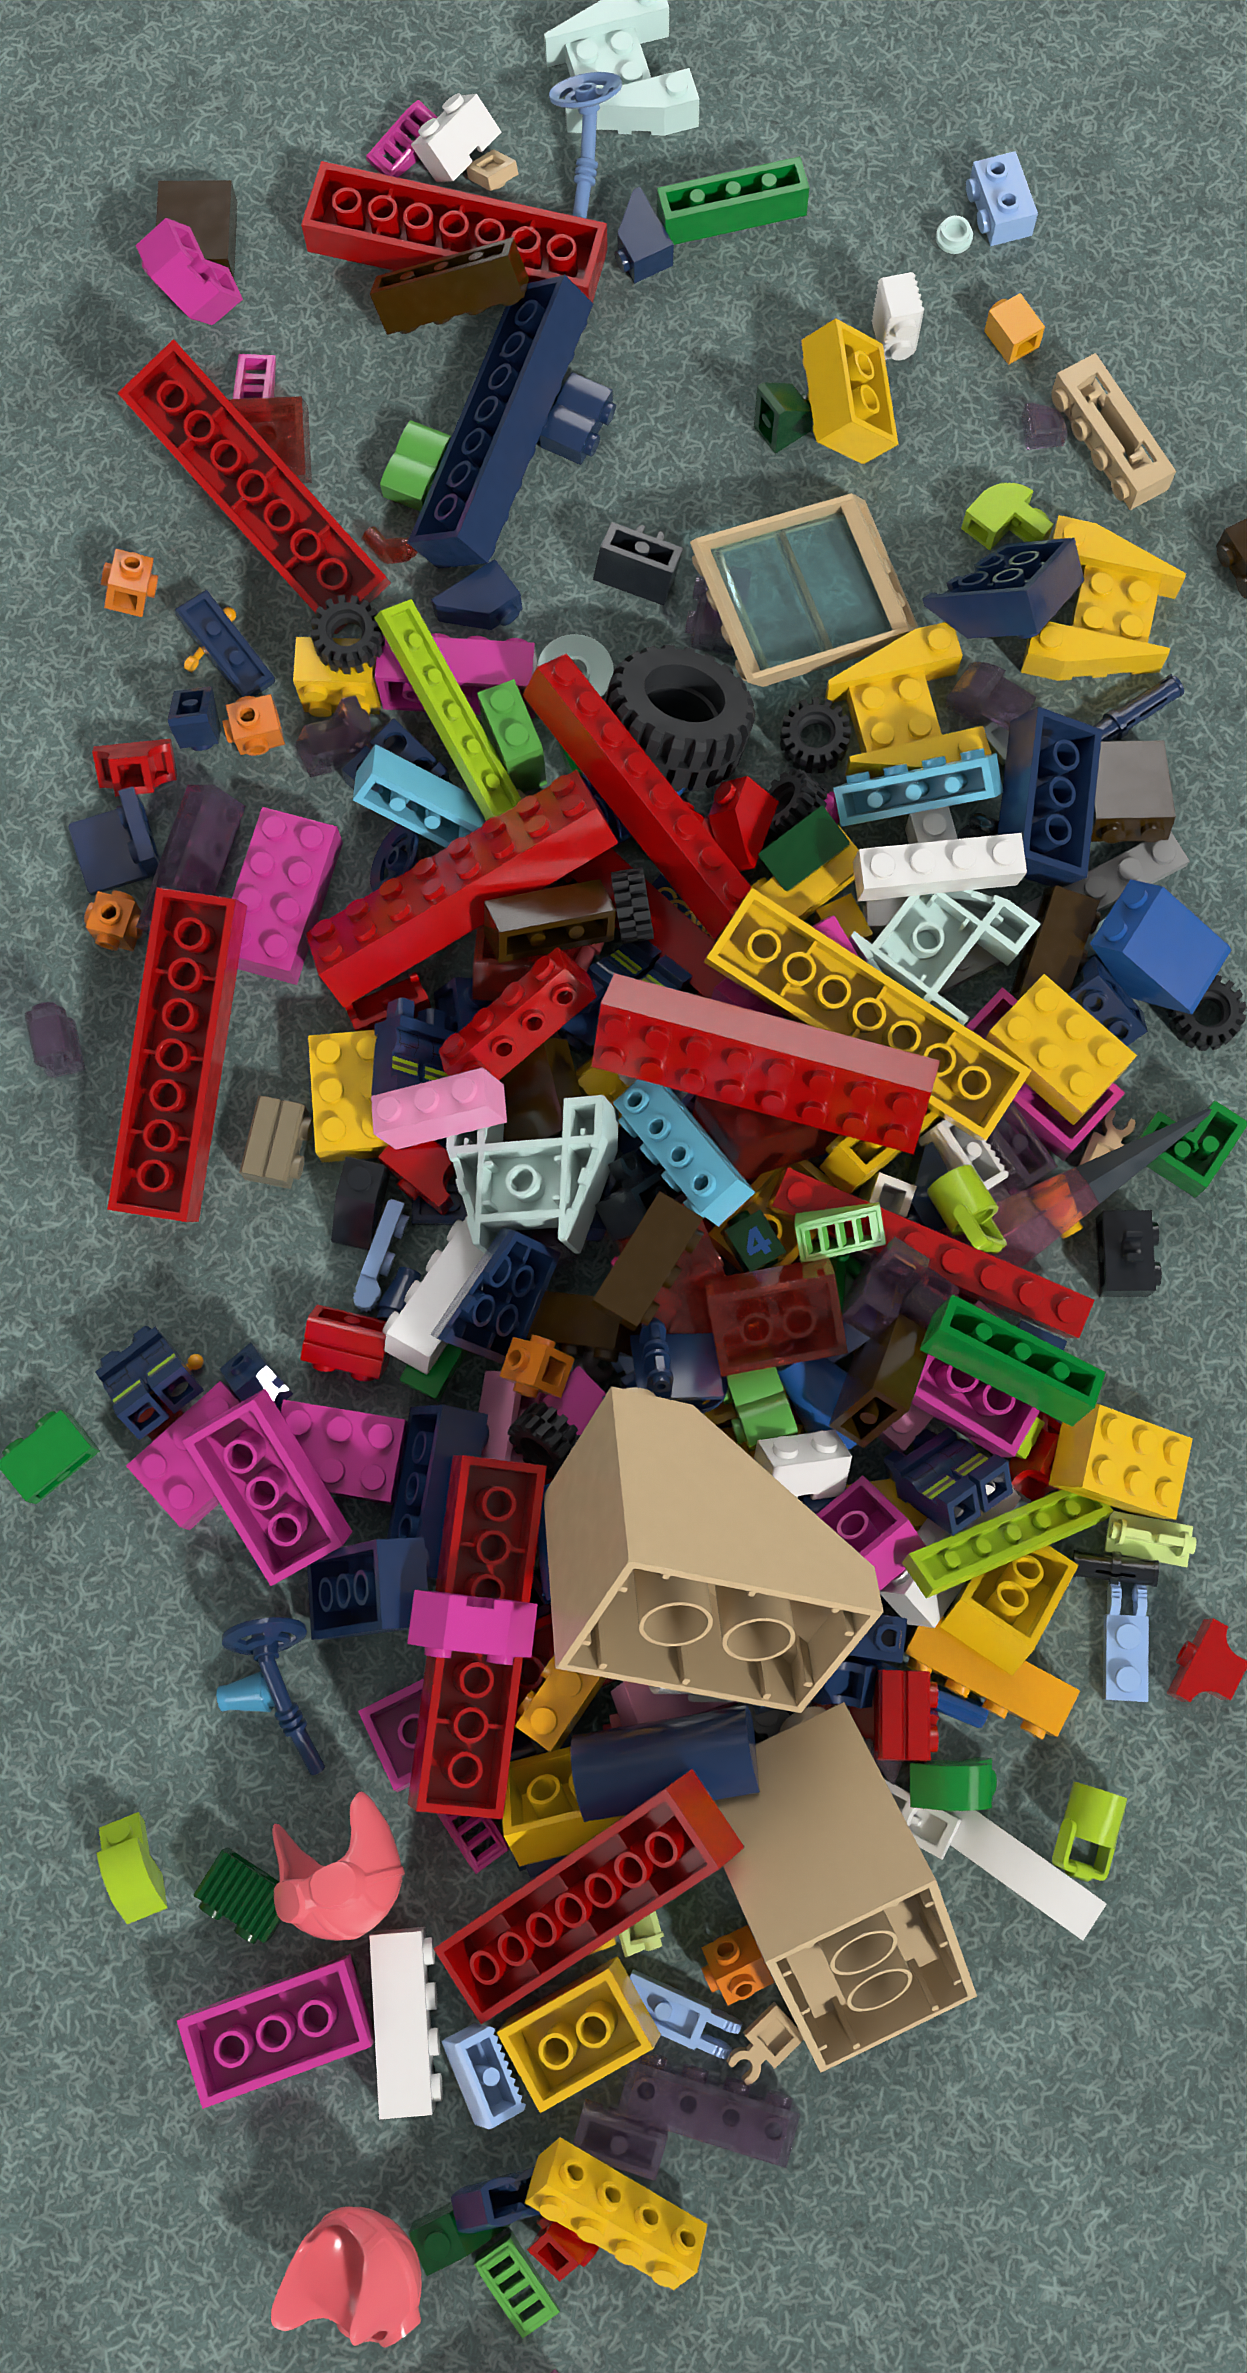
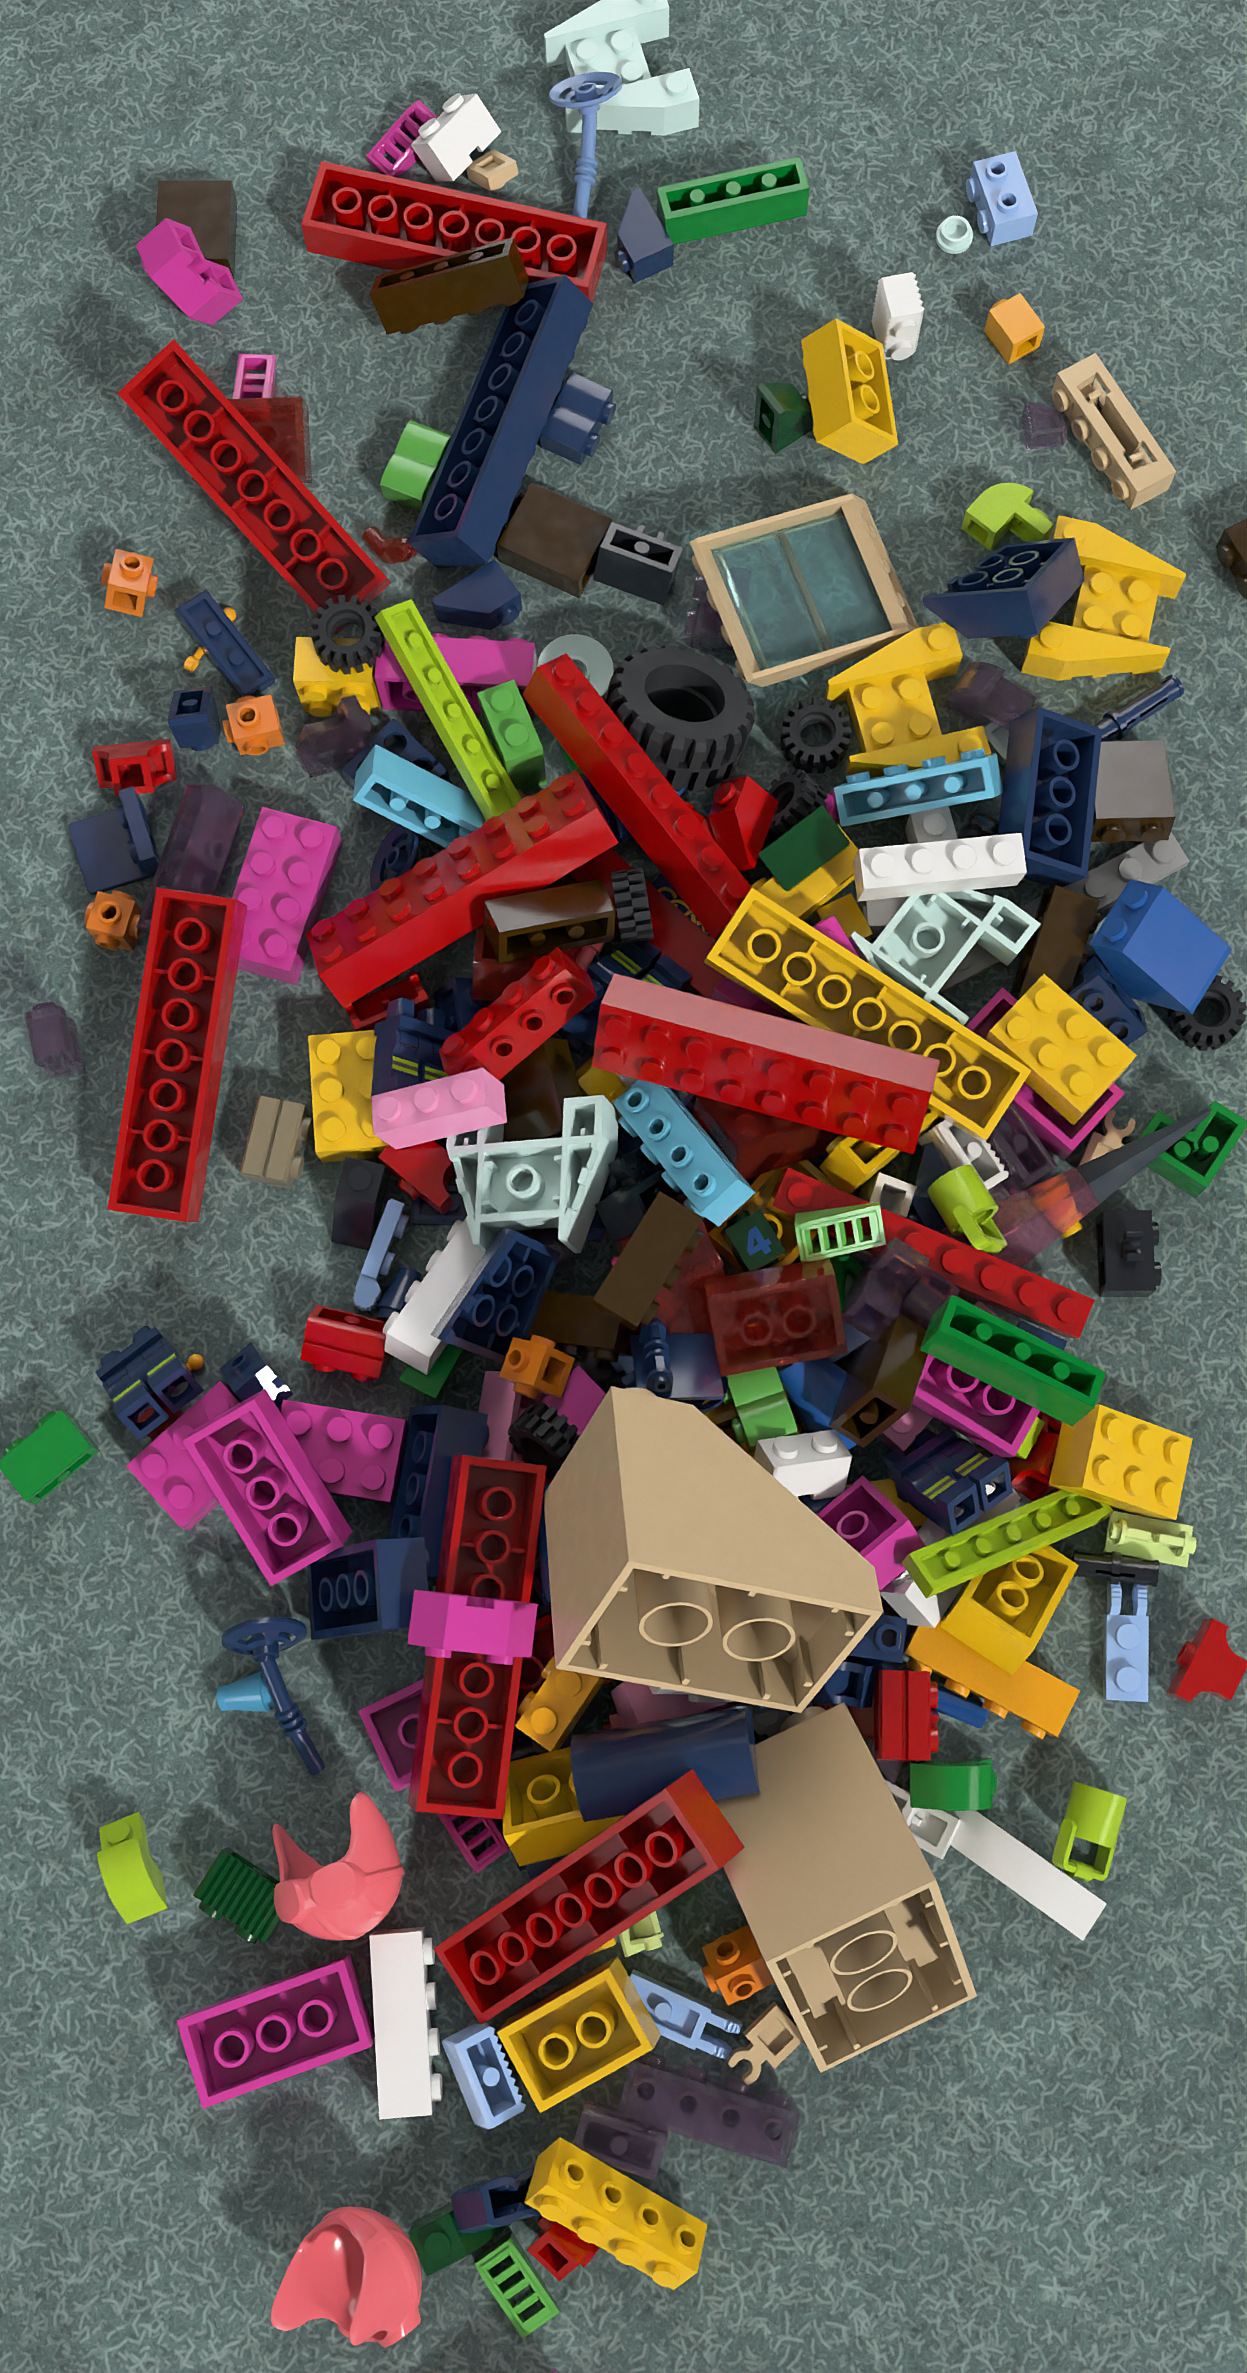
none -> dark brown brick [496,482,613,599]

